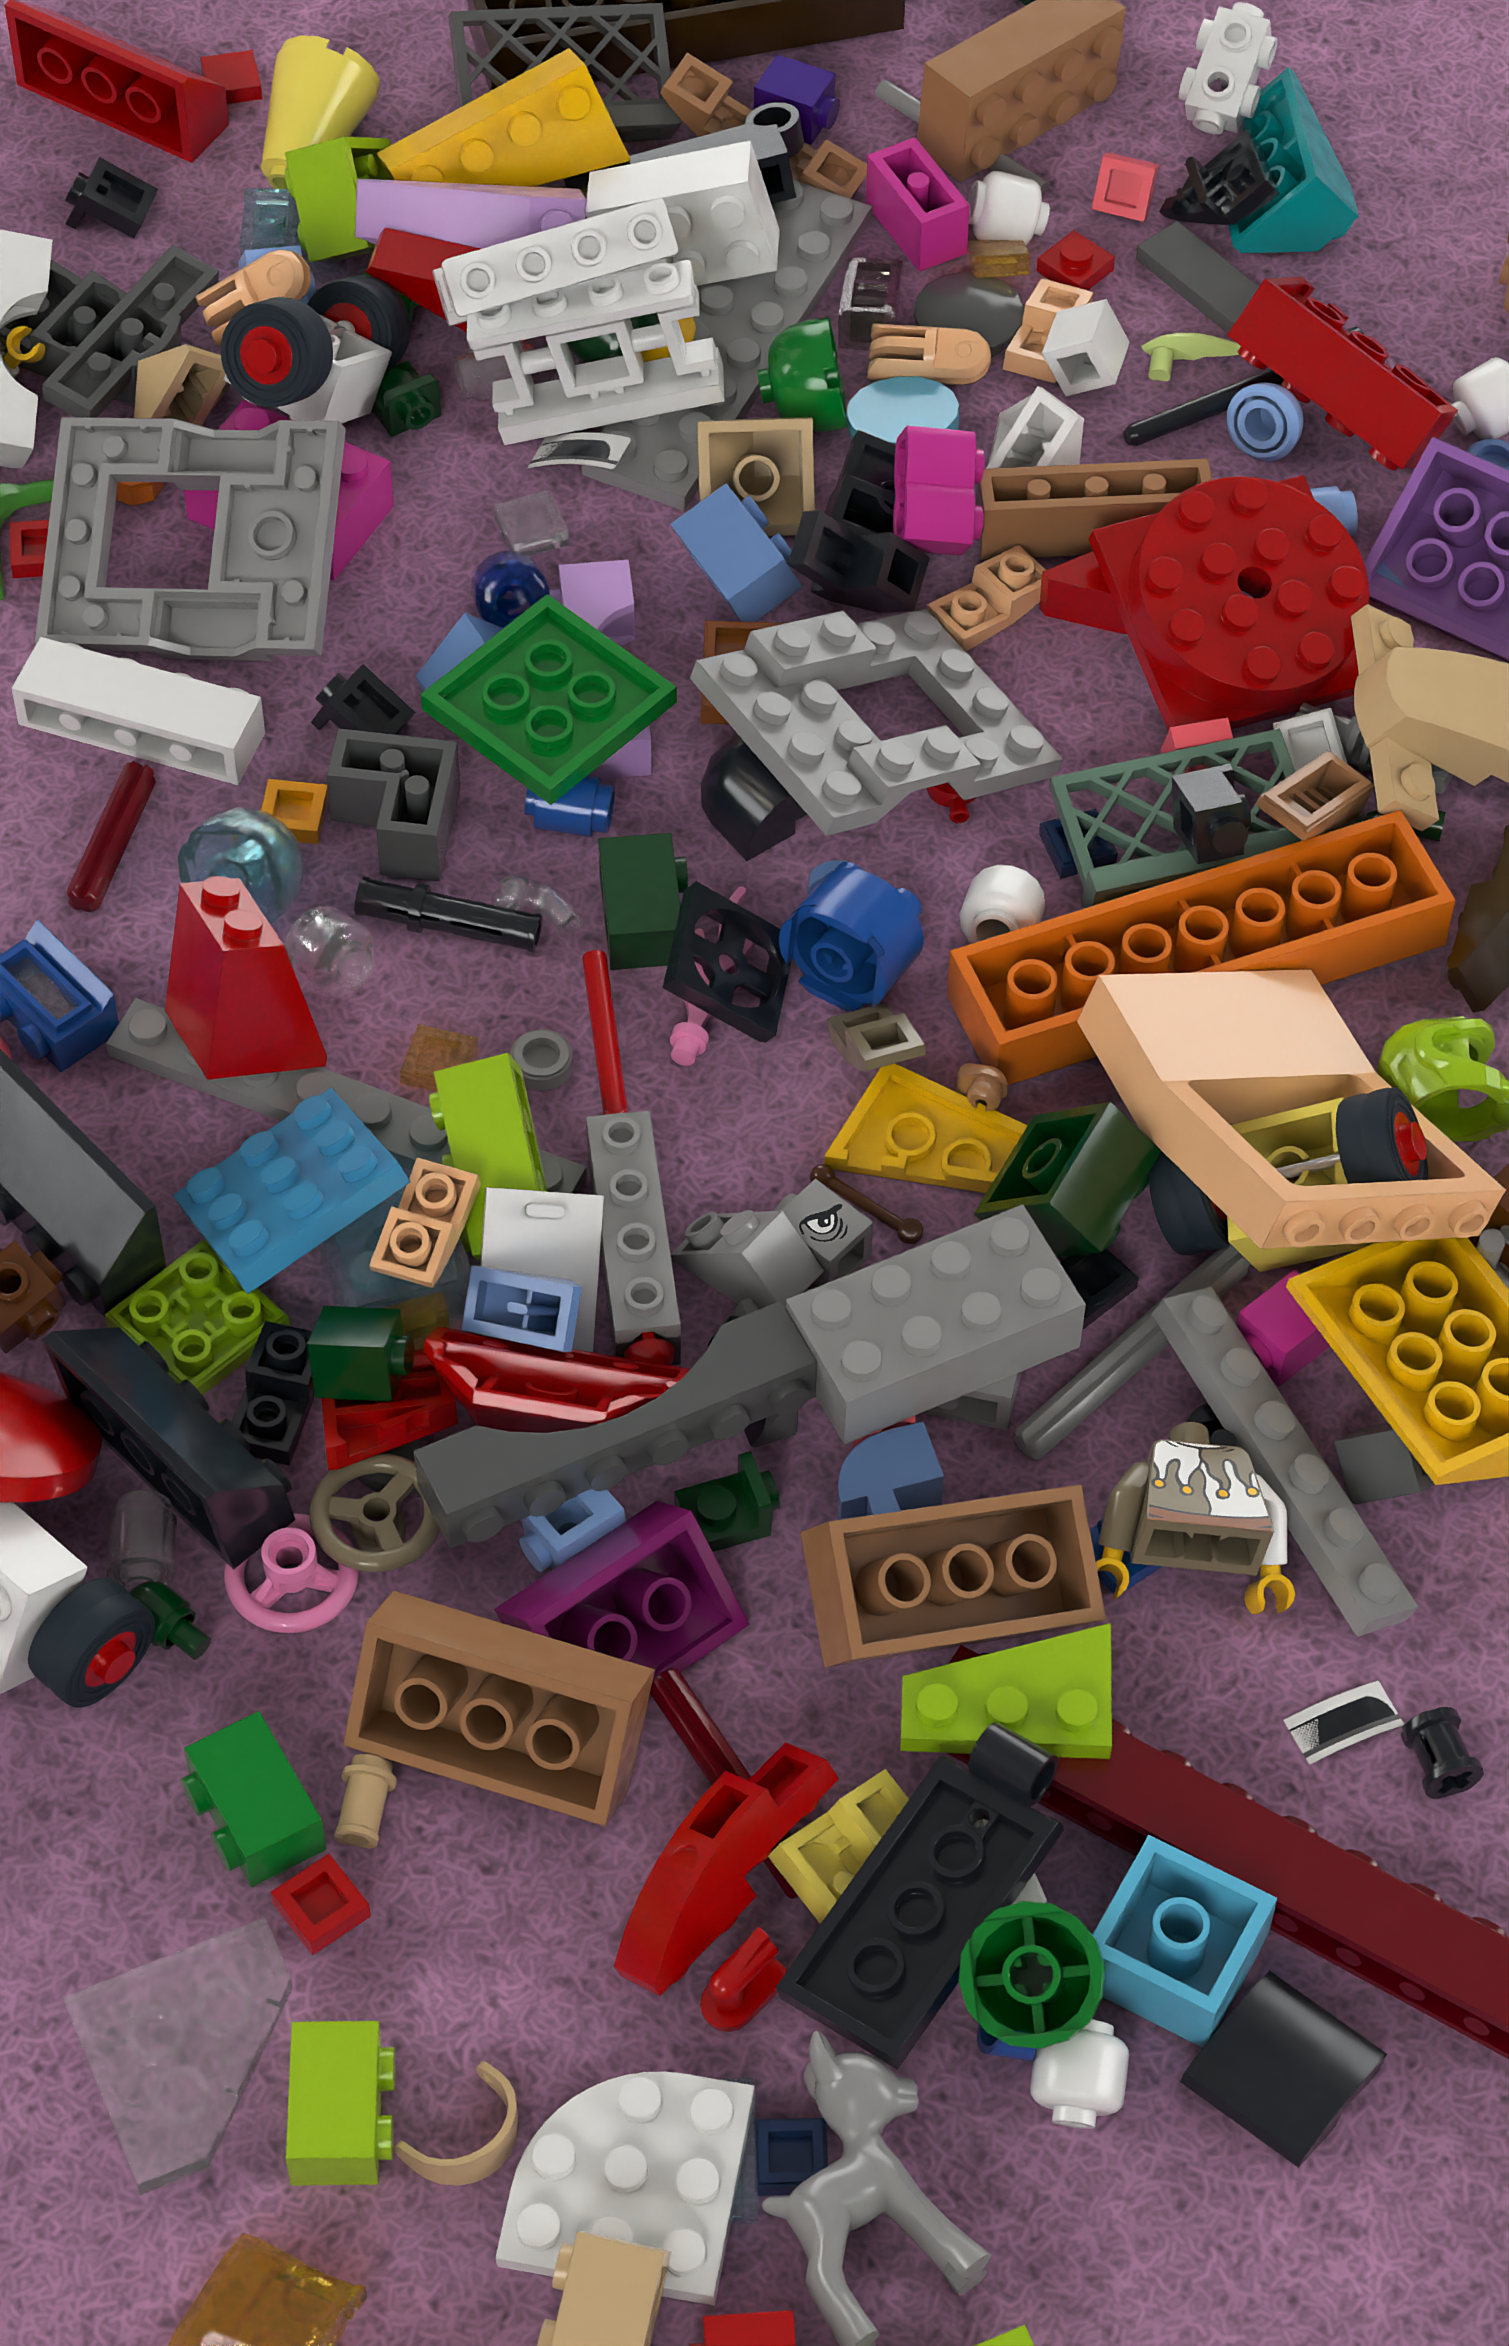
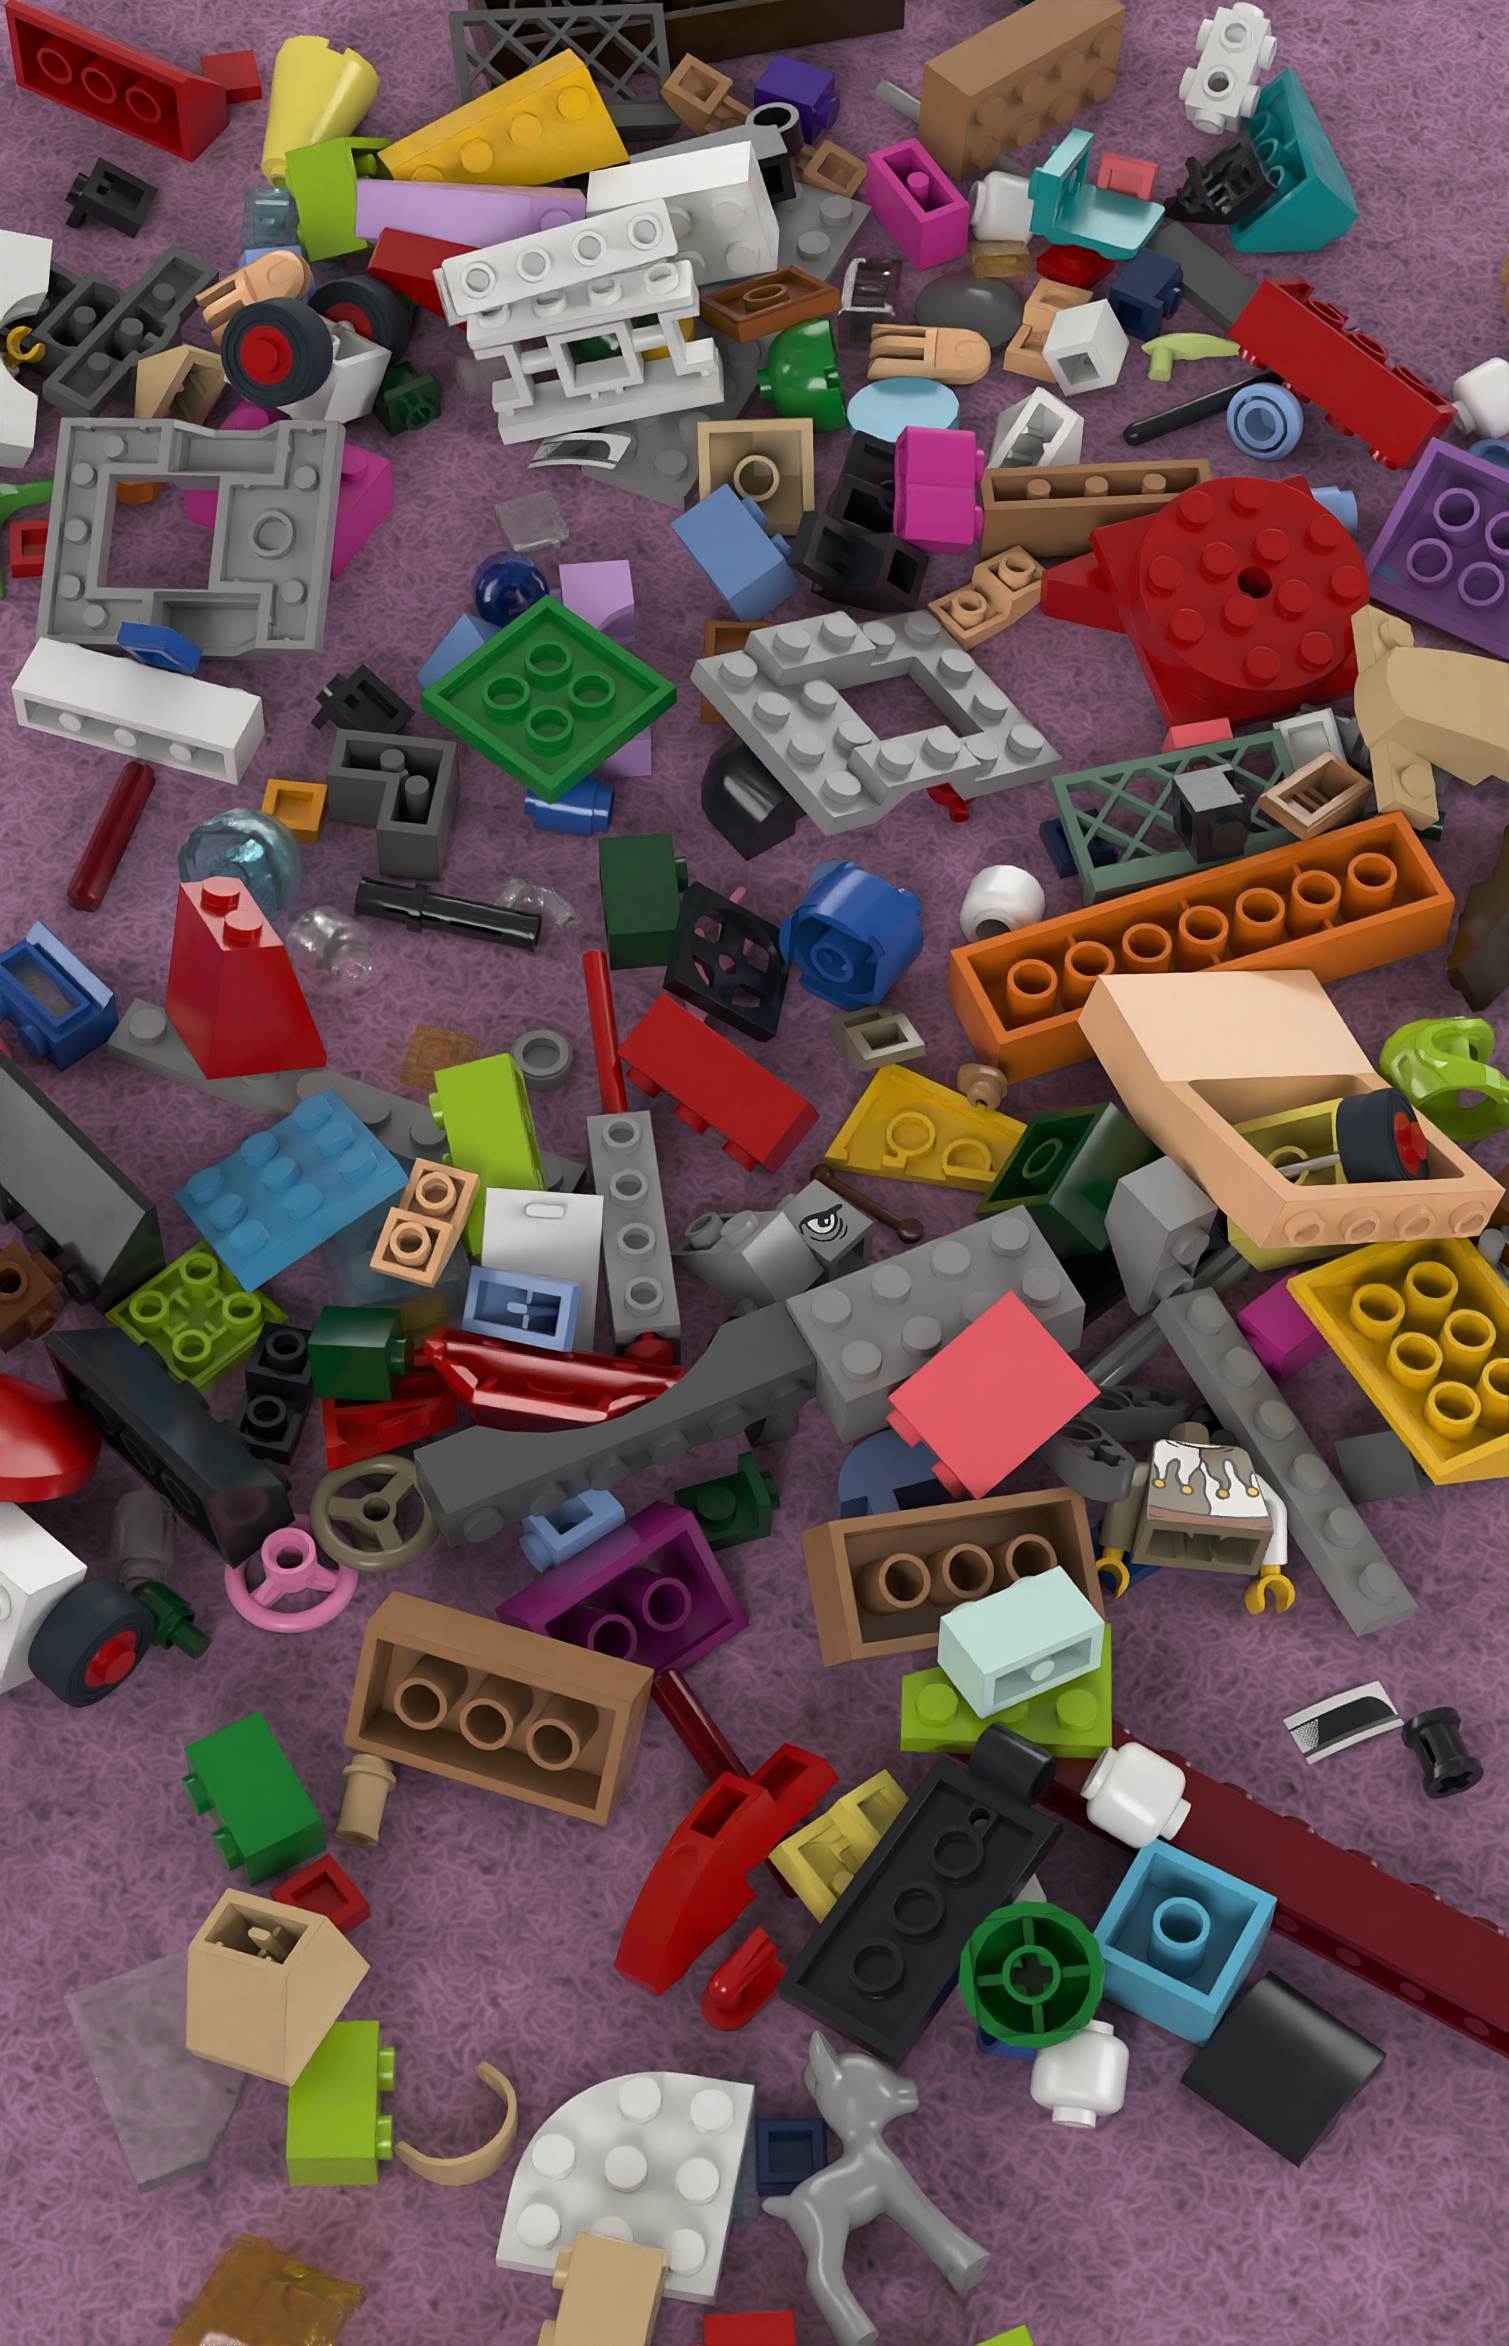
none -> blue tile [116,622,202,676]
none -> tan slope [186,1888,371,2087]
none -> red brick [616,993,820,1175]
none -> dark orange plate [697,265,843,344]
none -> coral panel [885,1290,1101,1500]
none -> light aqua brick [937,1566,1105,1719]
none -> teal bracket [1028,128,1165,260]
none -> dark grey beam [1034,1385,1190,1502]
none -> white head [1080,1742,1191,1849]
none -> light grey slope [1104,1155,1218,1316]
none -> dark blue brick [1108,247,1184,342]

